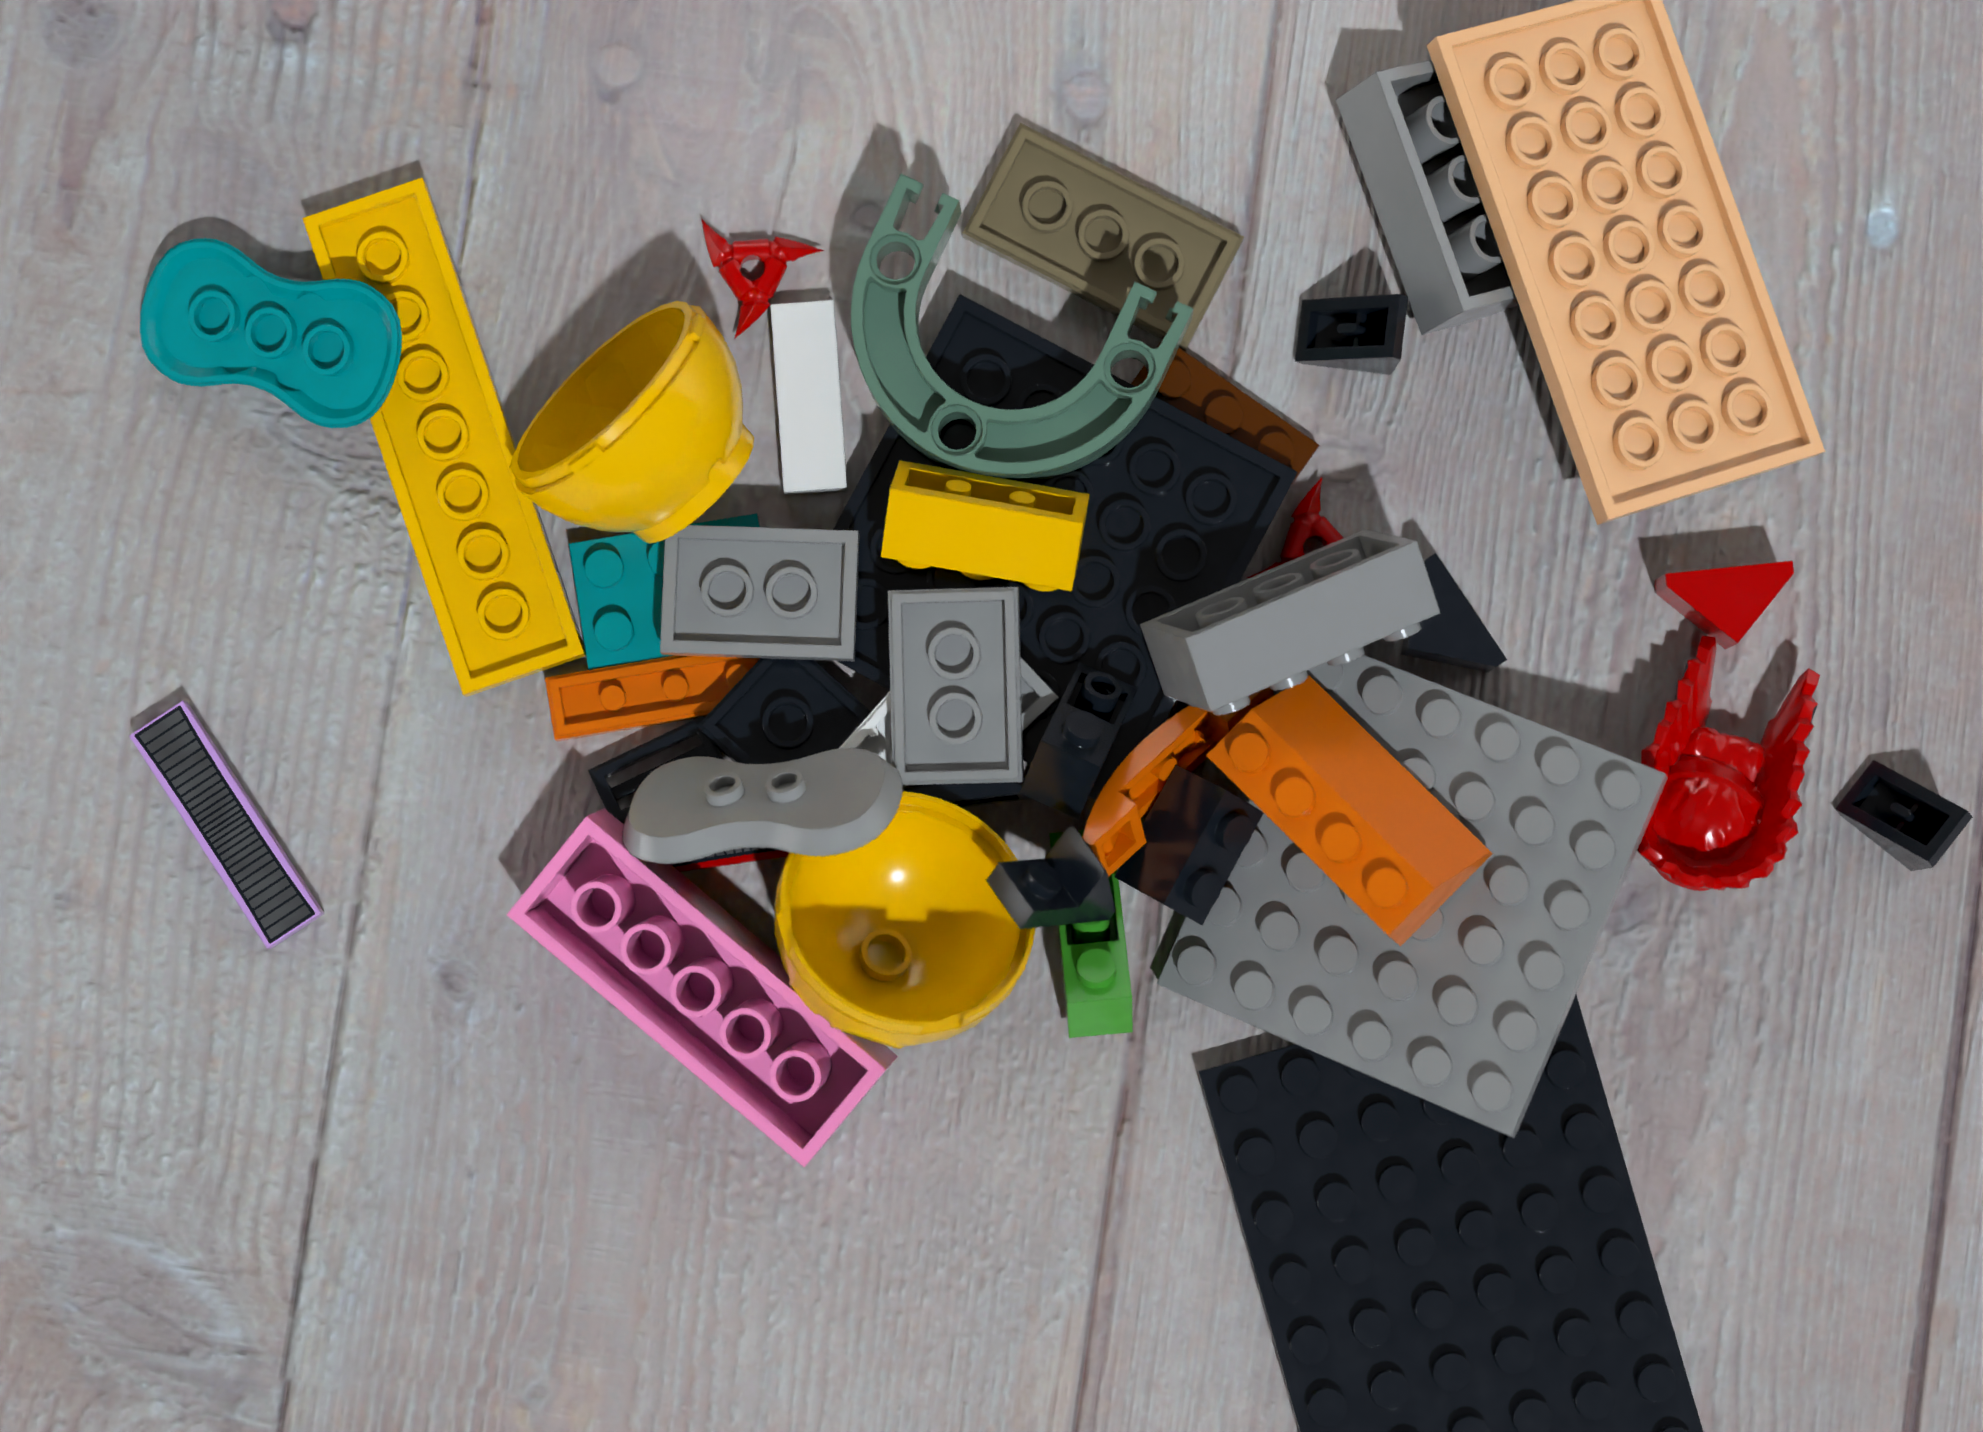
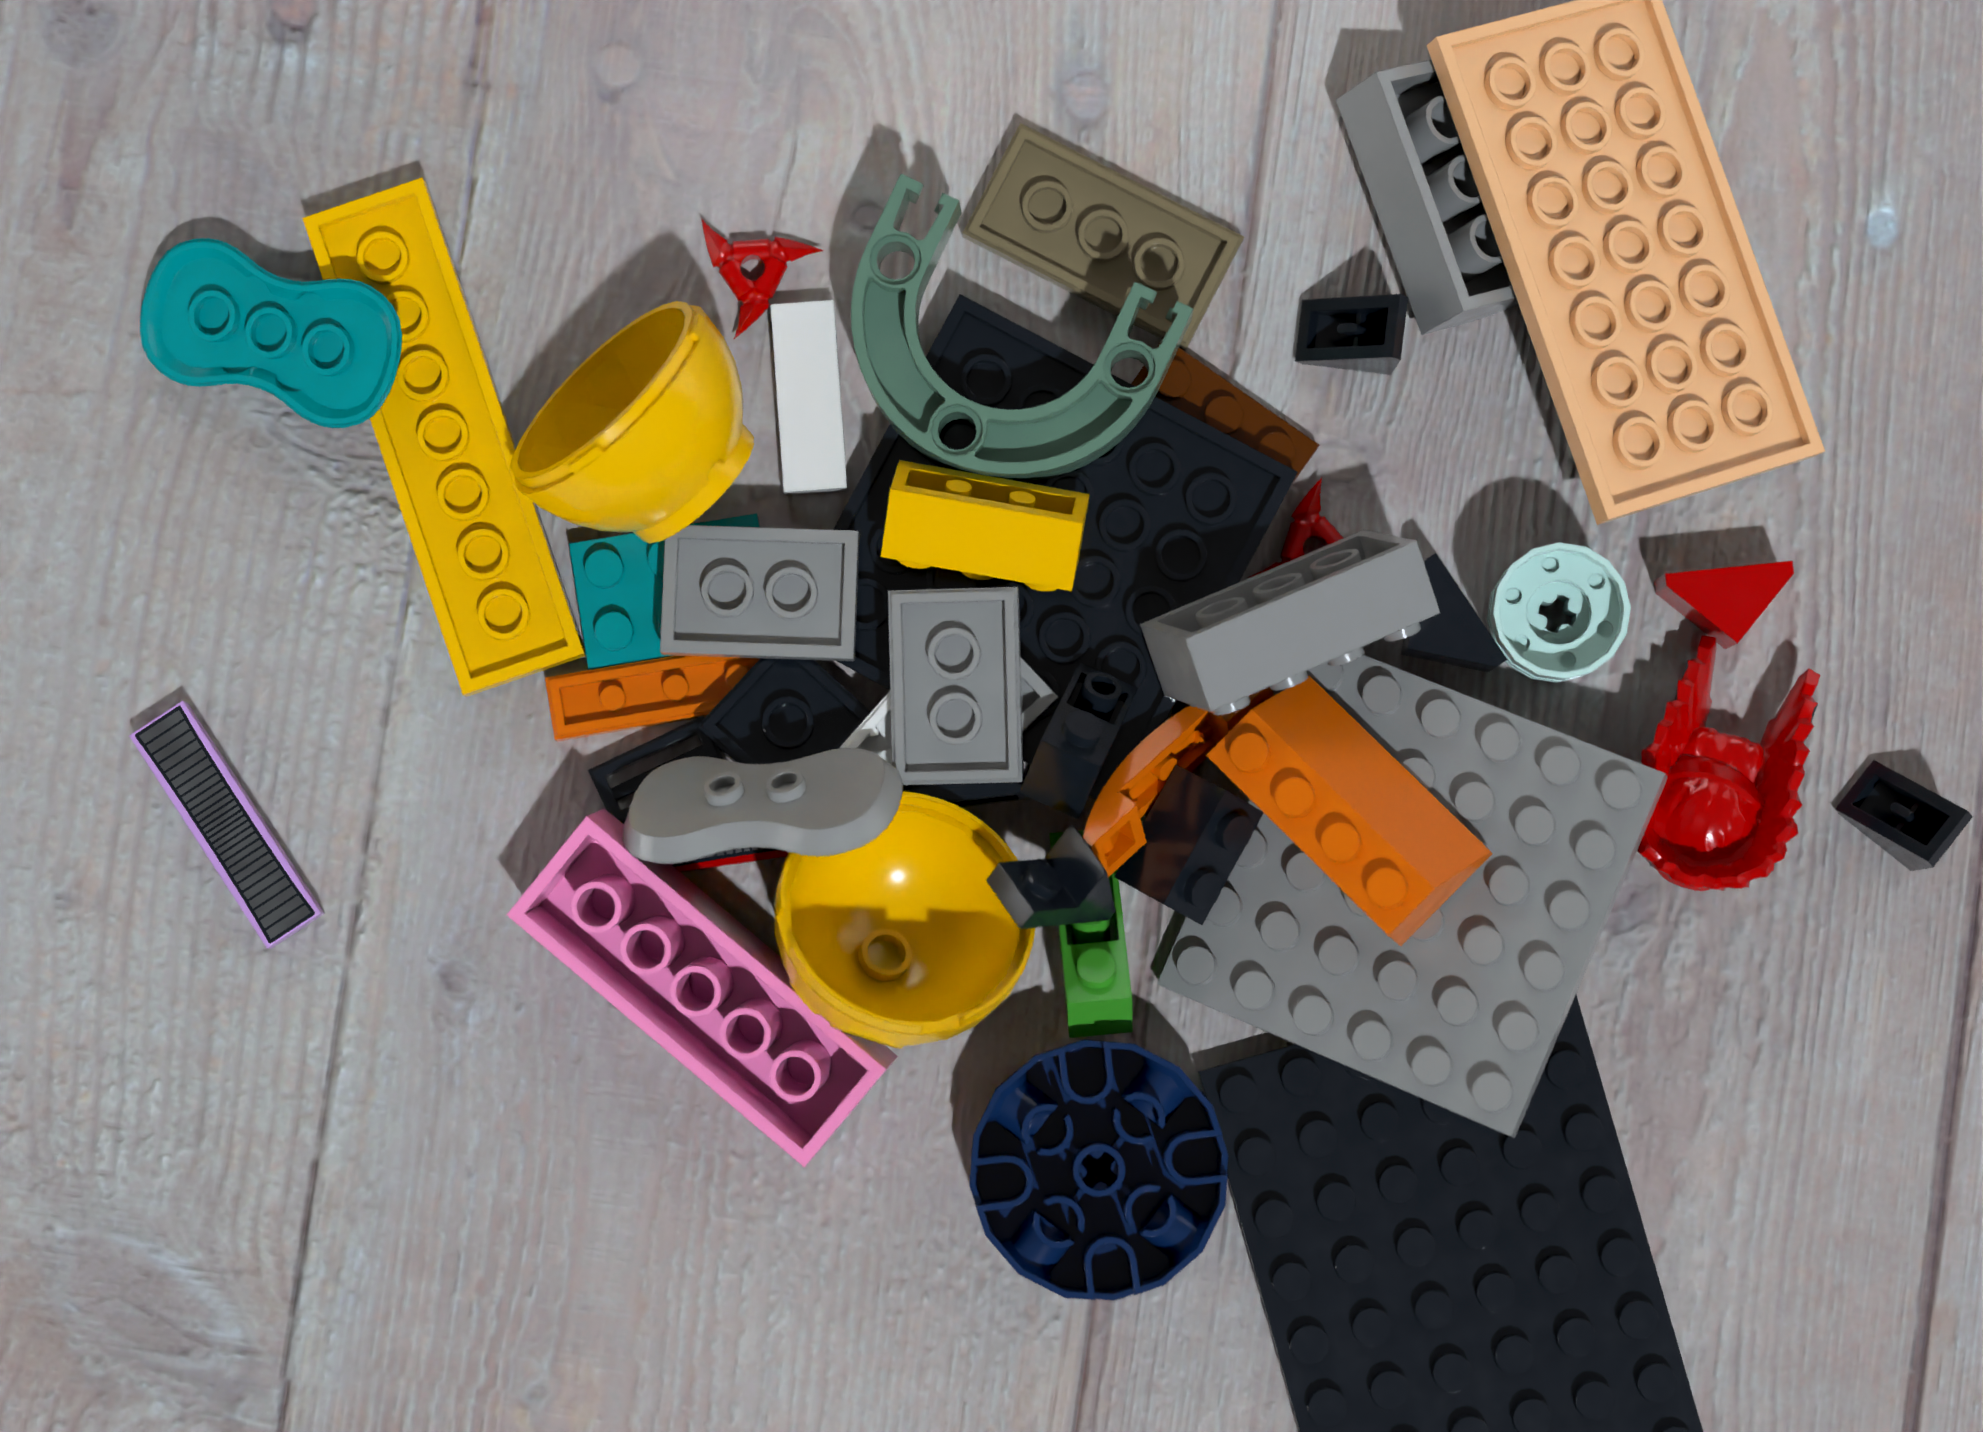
none -> dark blue brick [969,1040,1228,1301]
none -> light aqua wheel [1486,542,1631,683]

